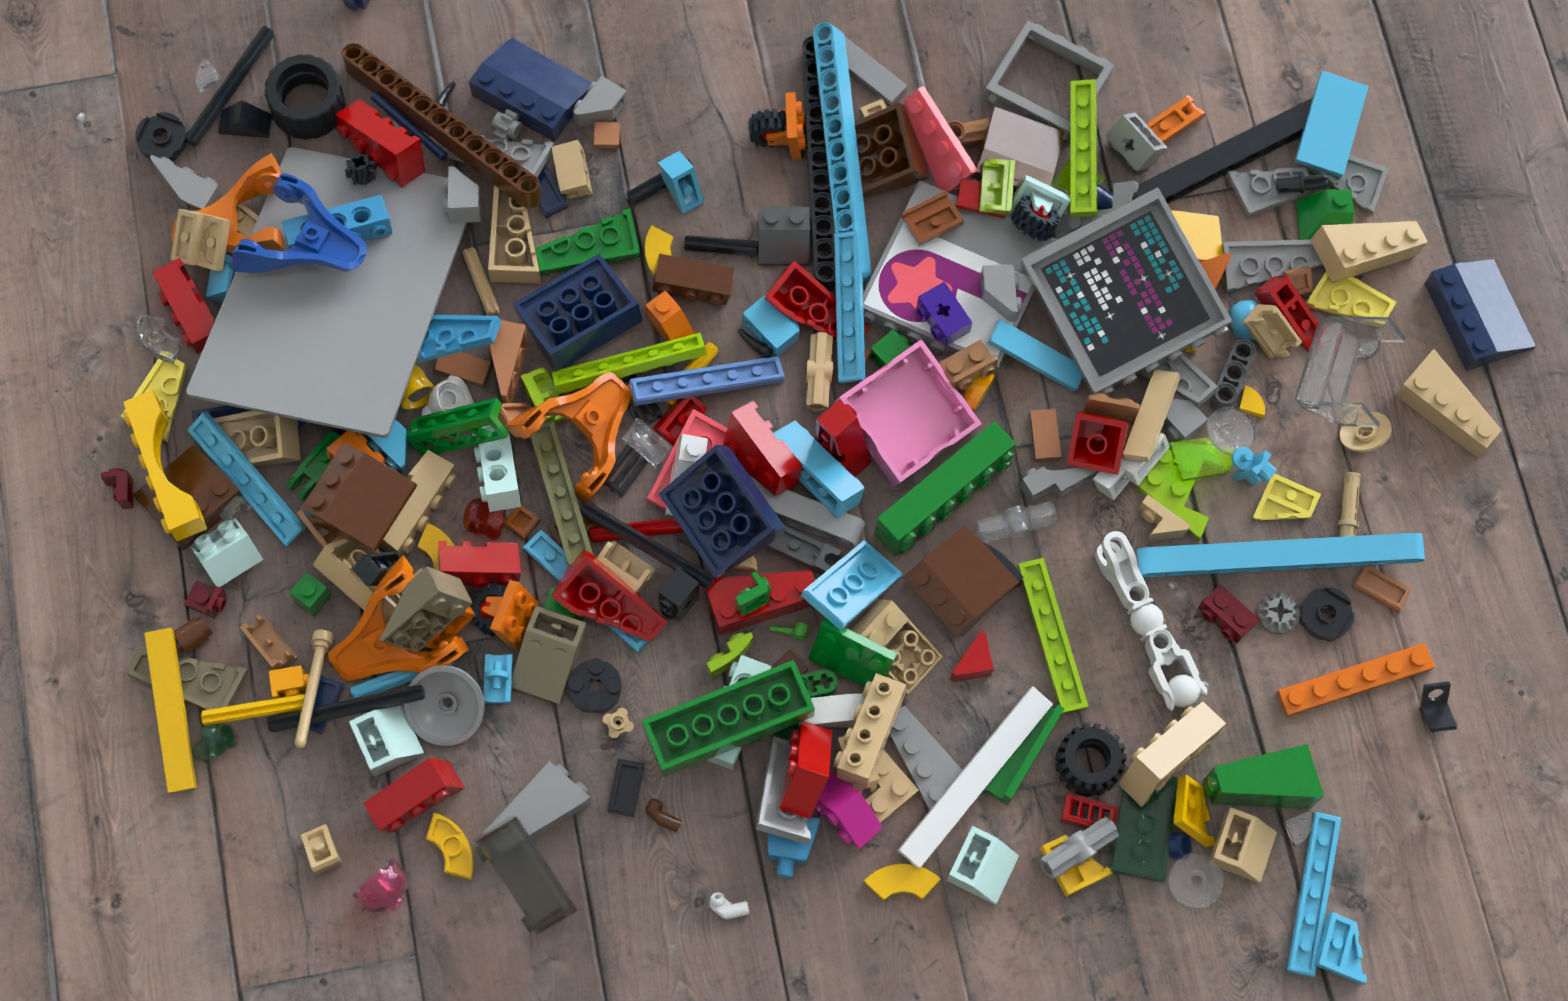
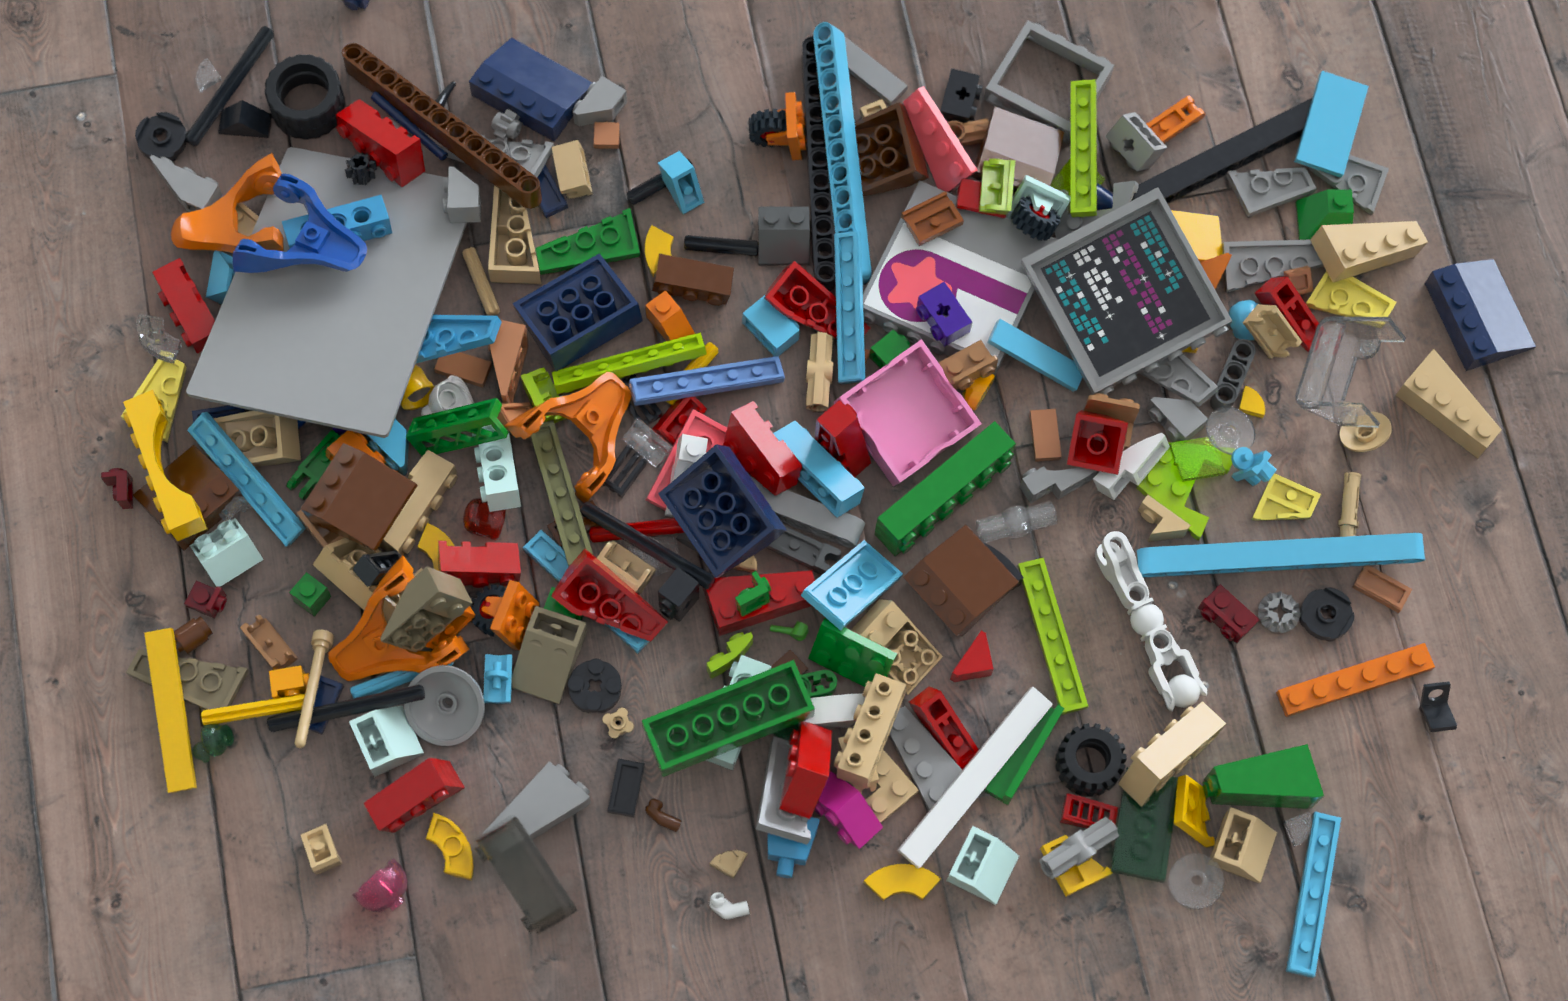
tan slope [171,209,231,271] -> none
dark orange tile [503,505,541,541] -> none
black helmet [738,328,773,358] -> none
light grey slope [980,264,1022,322] -> none
tan tile [1123,370,1180,462] -> none
dark blue tile [1168,832,1192,860] -> none
black axle [1276,174,1327,194] -> none
medium azure wing [1314,912,1367,985] -> none
none -> tan tile [710,850,747,879]
none -> red slope [908,686,979,770]
none -> black brick [940,68,983,123]

